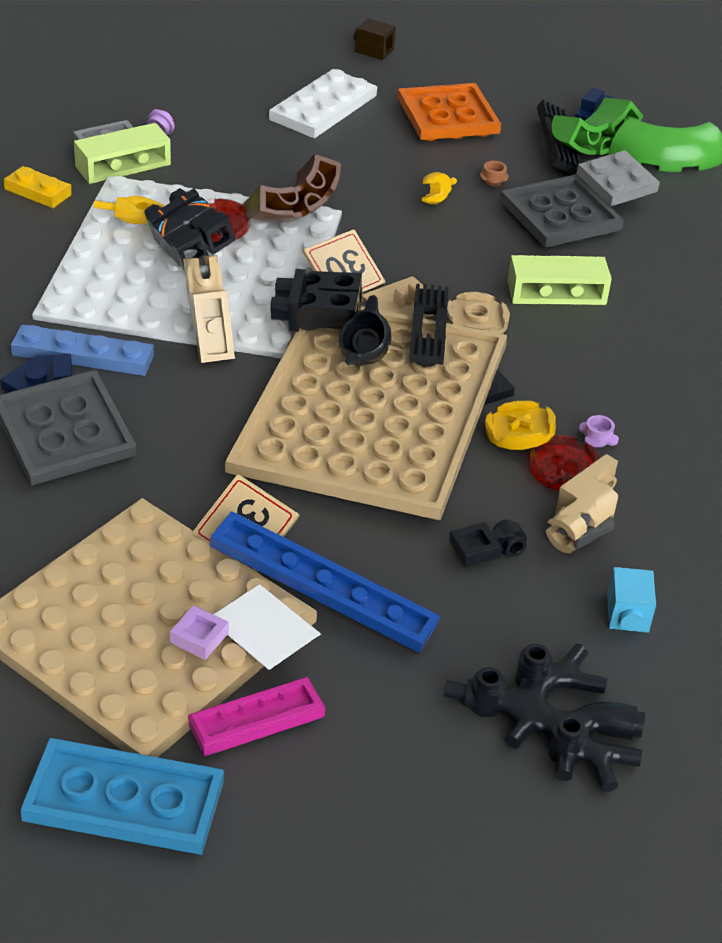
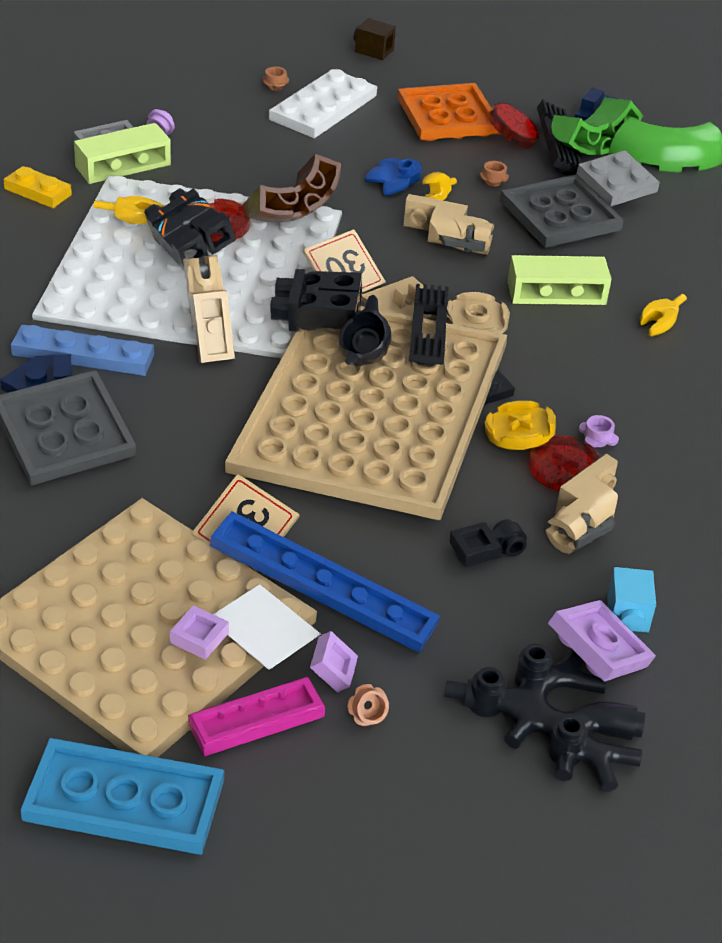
none -> nougat plate [263,67,289,91]
none -> lavender plate [310,631,358,693]
none -> nougat plate [347,684,389,726]
none -> blue plate [365,158,422,196]
none -> tan plate [403,194,494,255]
none -> tile [489,102,540,148]
none -> lavender plate [548,600,656,682]
none -> yellow hand [640,294,687,337]

